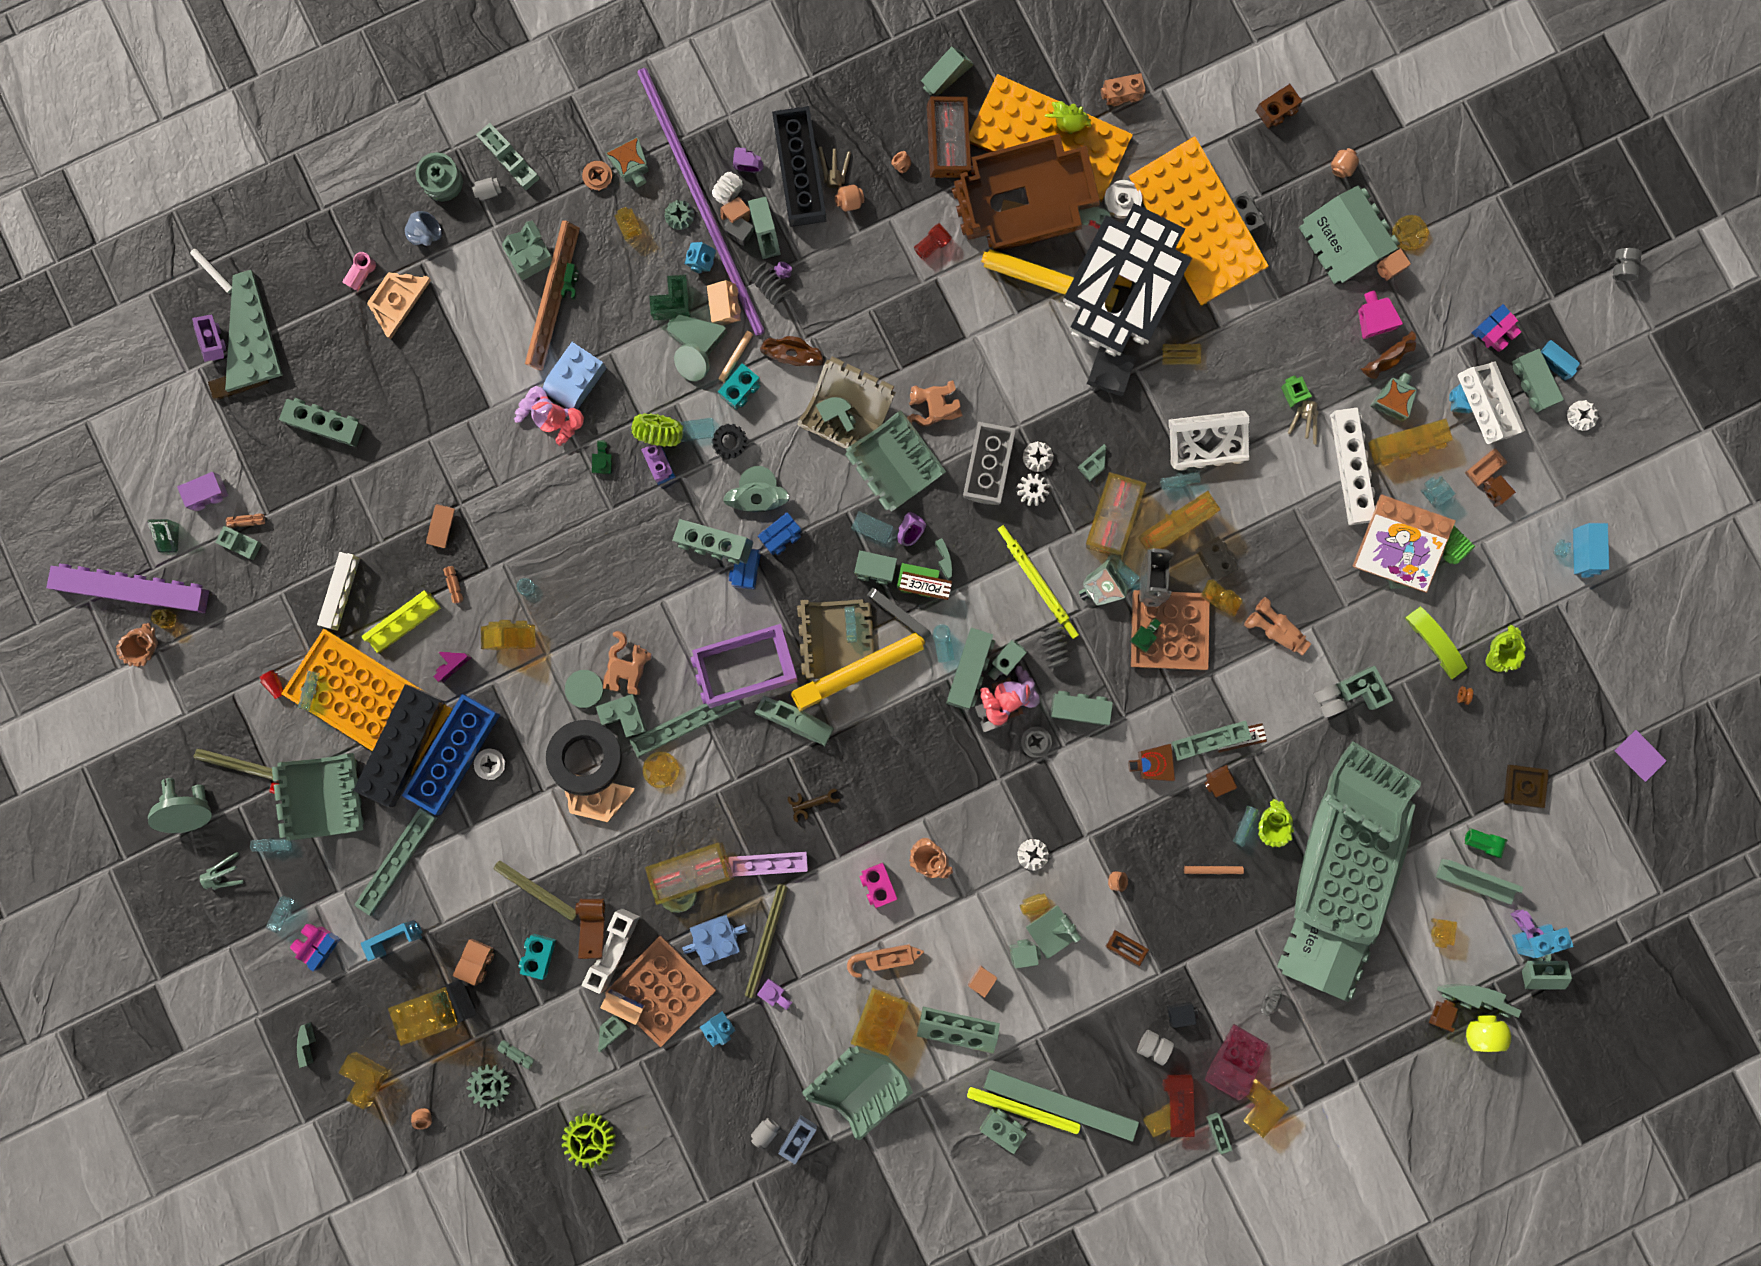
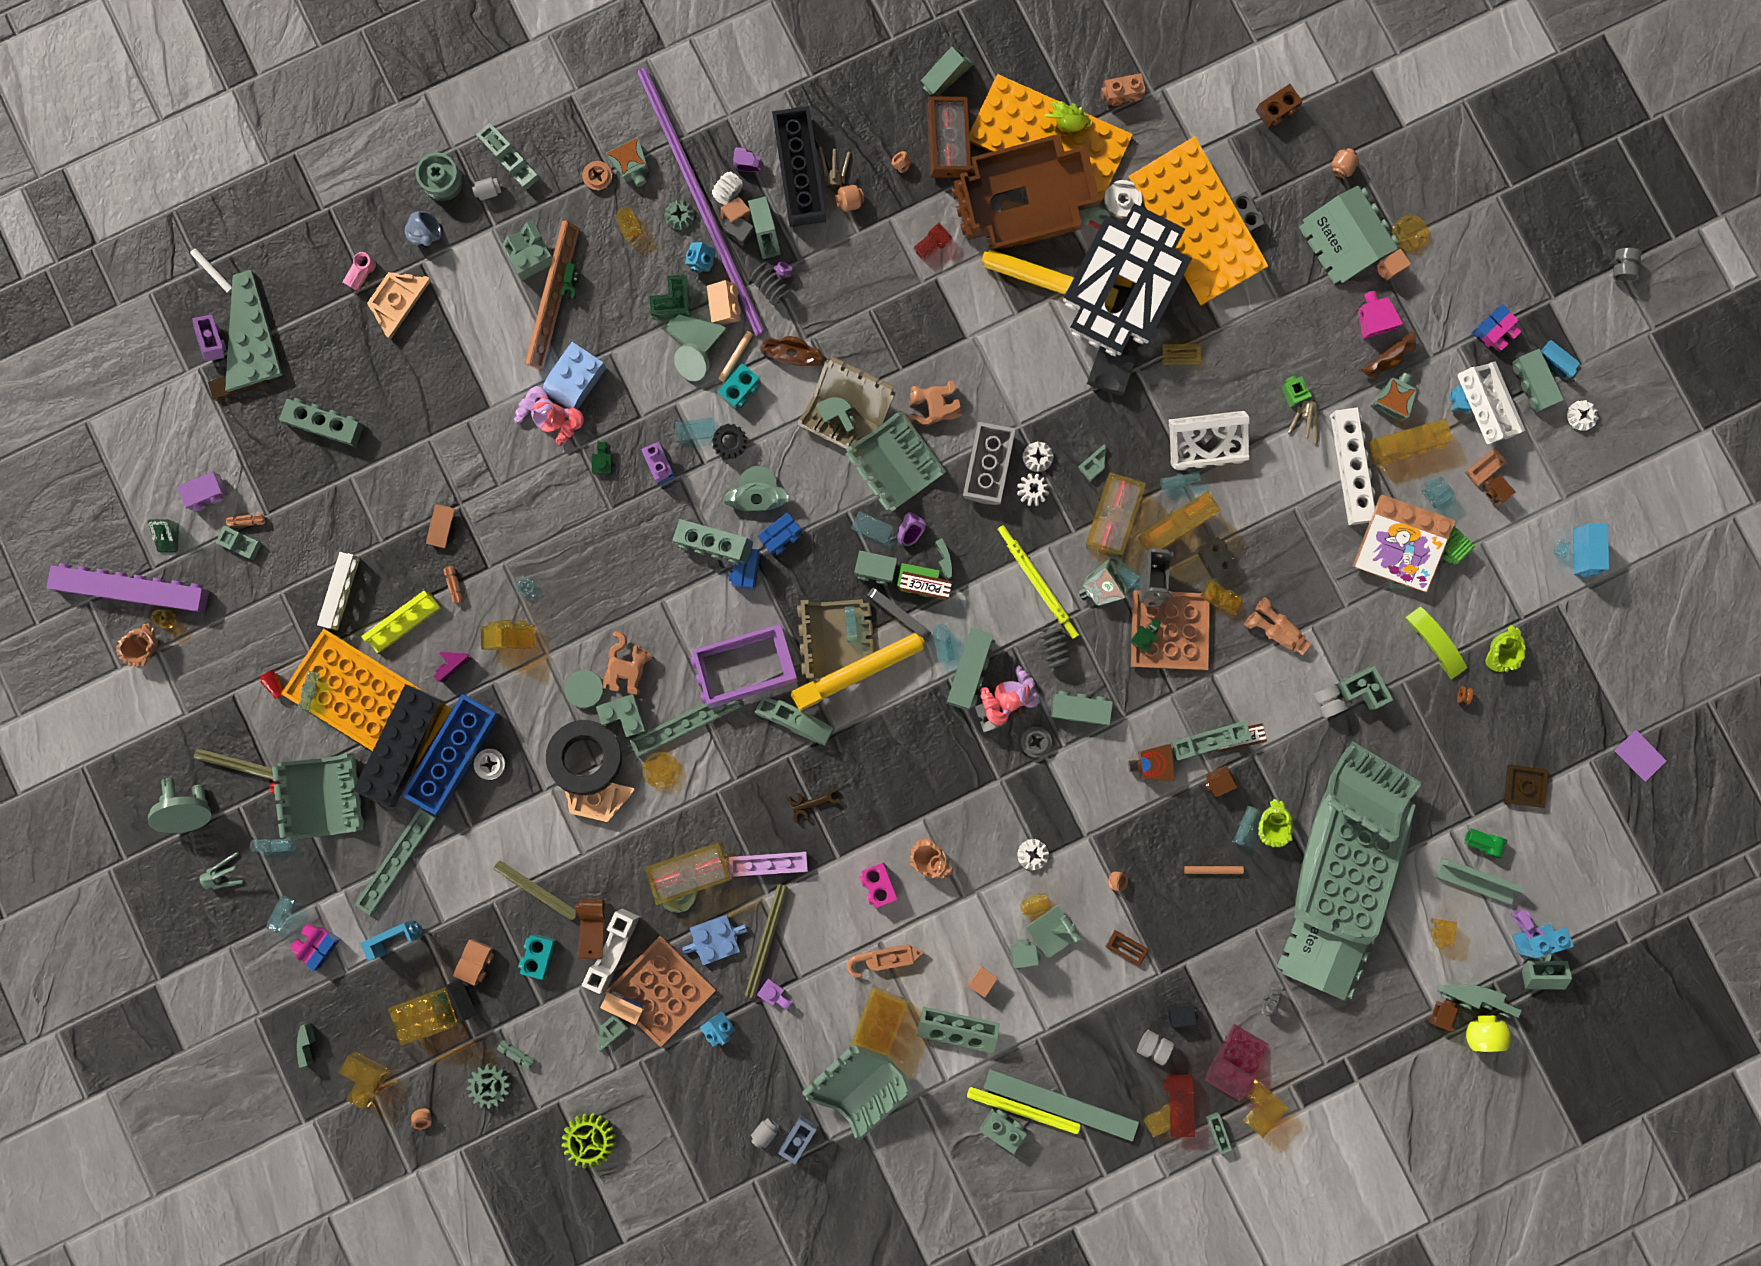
lime gear [631,413,683,447] -> none
sand green torso [988,639,1027,681] -> none

